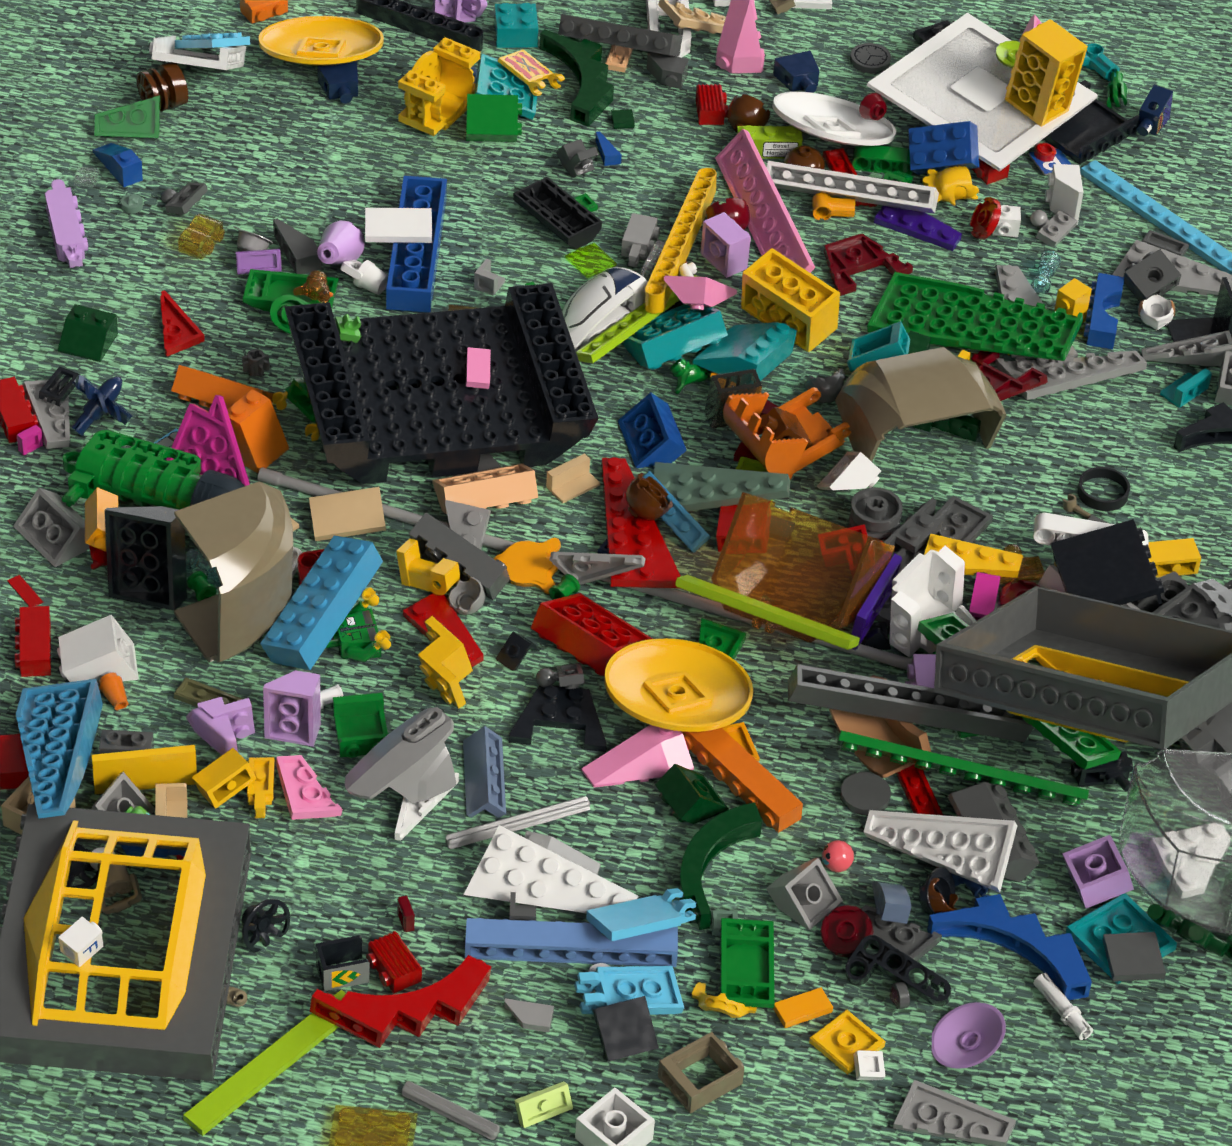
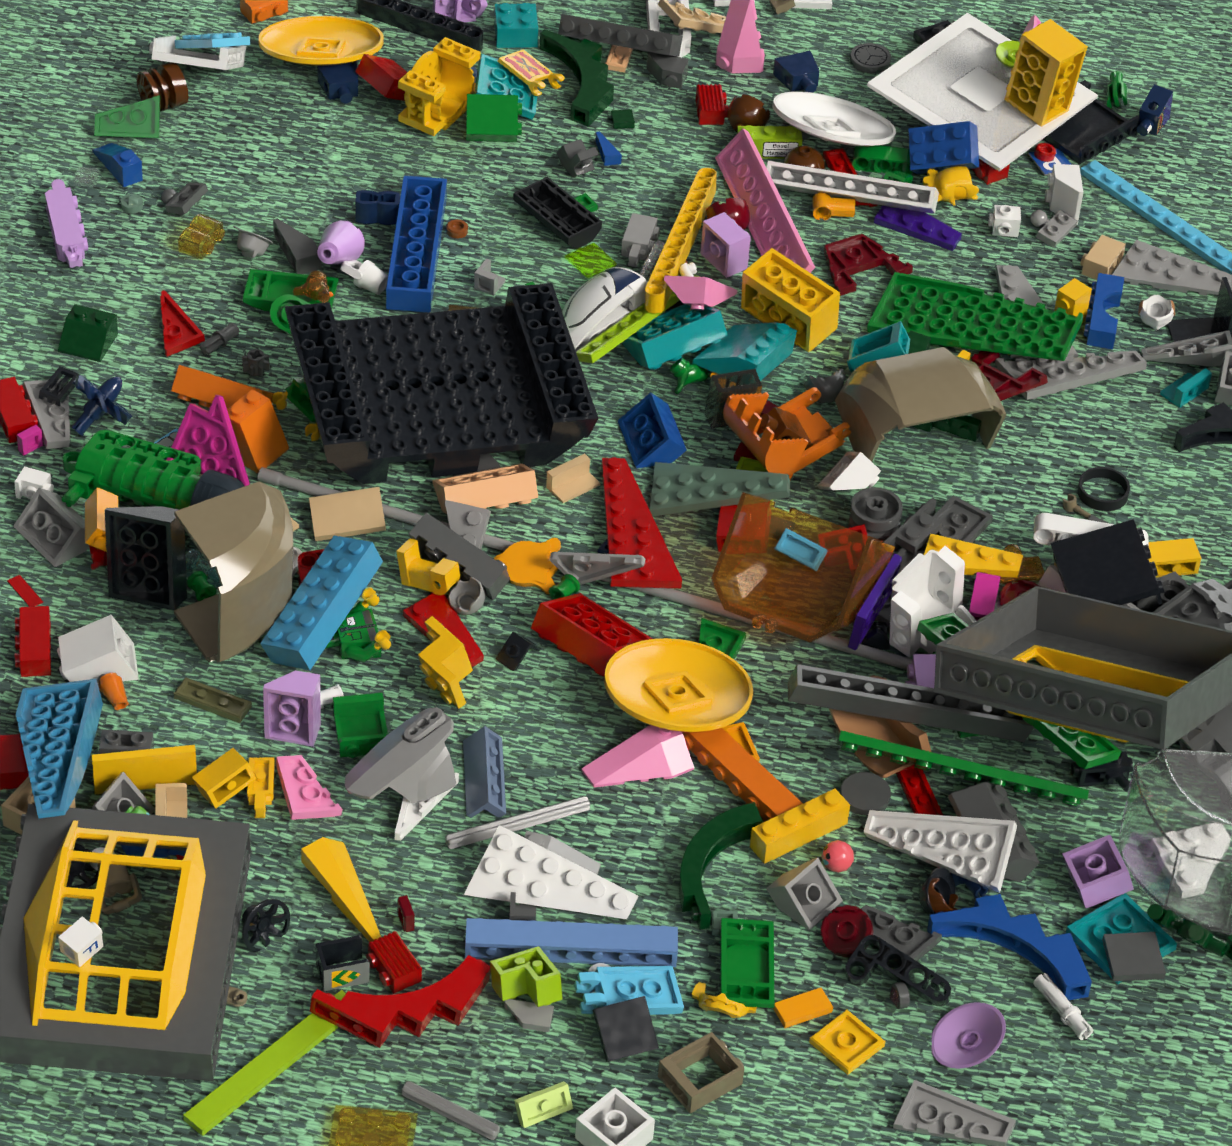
lavender piece [186,697,255,755] -> none
medium lavender tile [235,249,282,274] -> none
bright green tile [335,314,361,343] -> none
white tile [365,208,432,243] -> none
bright pink tile [466,347,491,389] -> none
black wing [509,685,607,752] -> none
dark grey plate [536,663,585,689] -> none
medium azure tile [586,888,696,941] -> none
reddish brown cylinder [626,473,673,520] -> none
dark azure tile [643,471,711,553] -> none
dark green slope [655,763,729,824] -> none
lime tile [675,575,860,650] -> none
white tile [853,1051,885,1080] -> none
dark red cone [859,93,887,120] -> none
sand blue slope [872,881,912,924] -> none
red tile [970,197,1001,240] -> none
clear light blue piece [1031,251,1061,294] -> none
teal piece [1082,43,1120,82] -> none
dark grey brick [1124,249,1181,302] -> none
dark grey tile [1141,230,1189,257] -> none
none -> white brick [14,466,54,500]
none -> dark grey axle [200,322,240,355]
none -> yellow wedge [301,837,381,942]
none -> red brick [355,54,407,101]
none -> dark blue brick [355,190,400,225]
none -> dark orange tile [446,219,468,239]
none -> lime brick [490,946,562,1007]
none -> yellow brick [750,788,850,864]
none -> medium azure tile [774,528,828,572]
none -> tan brick [1080,235,1126,280]

